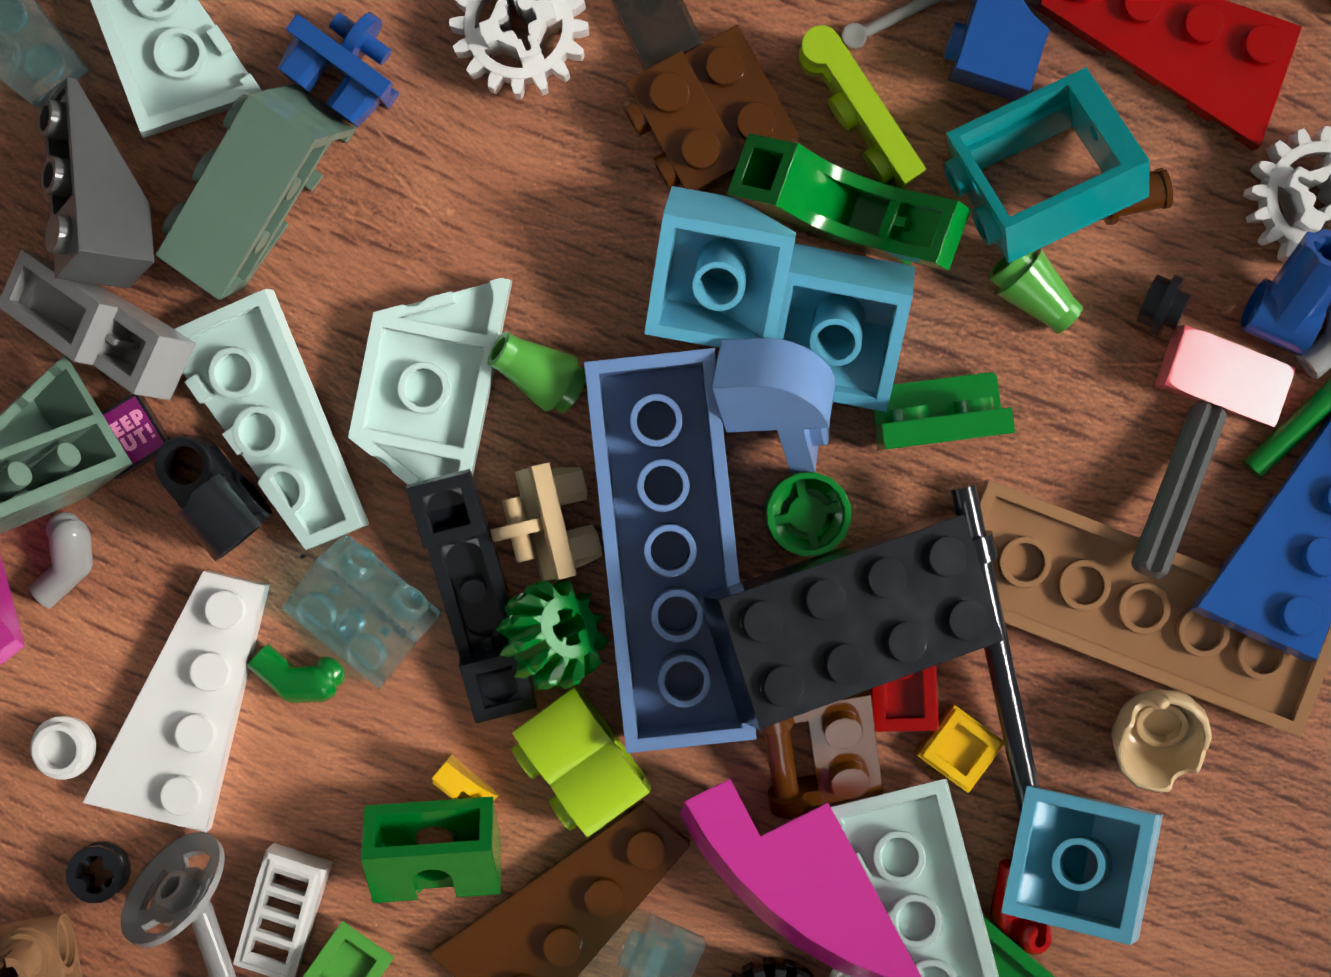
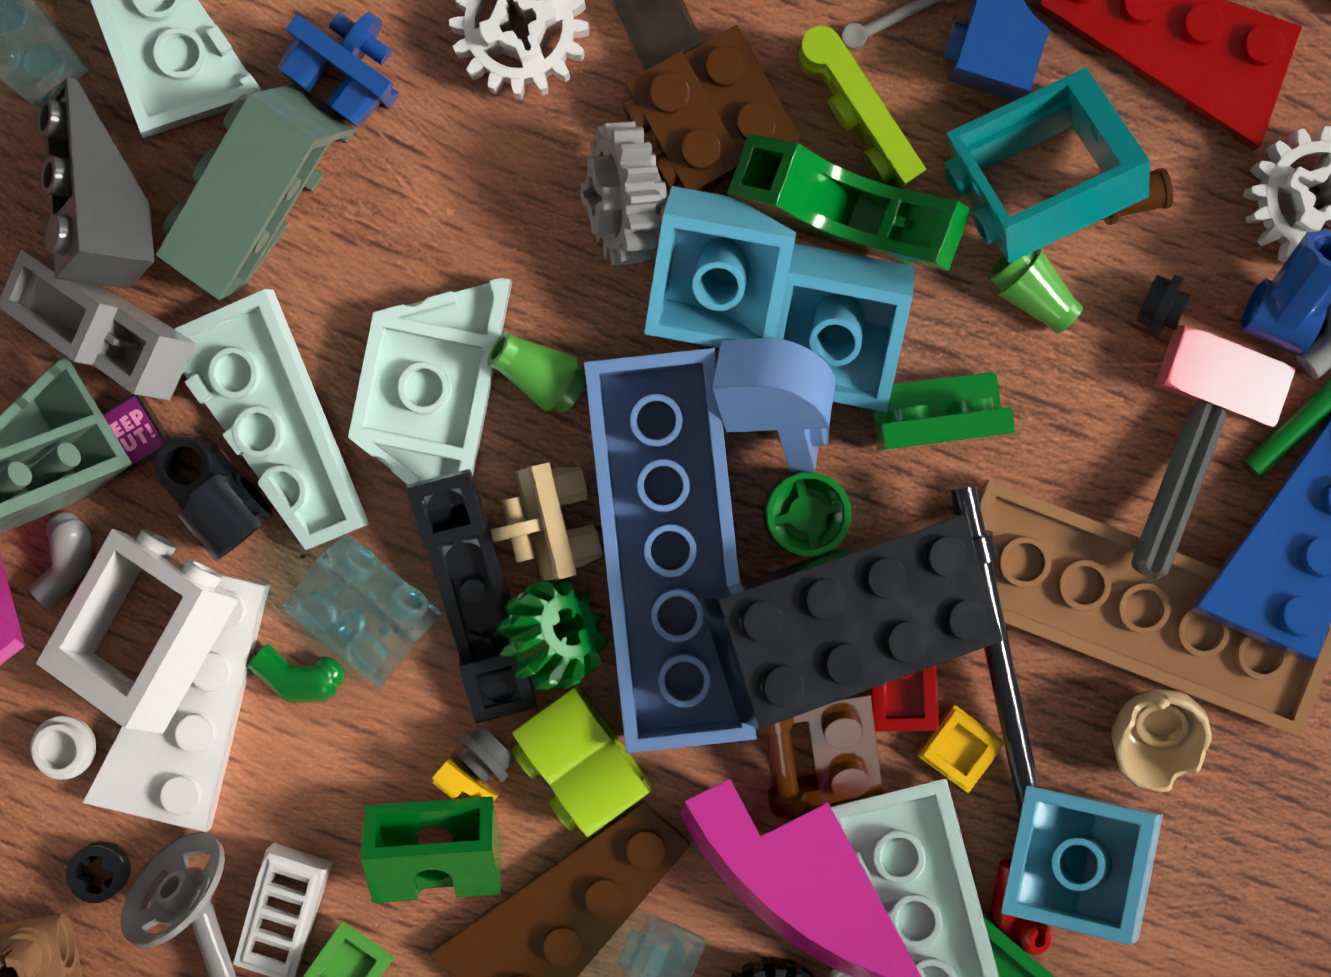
none -> white window [36,529,239,733]
none -> dark grey plate [457,725,515,784]
none -> light grey gear [581,121,667,265]

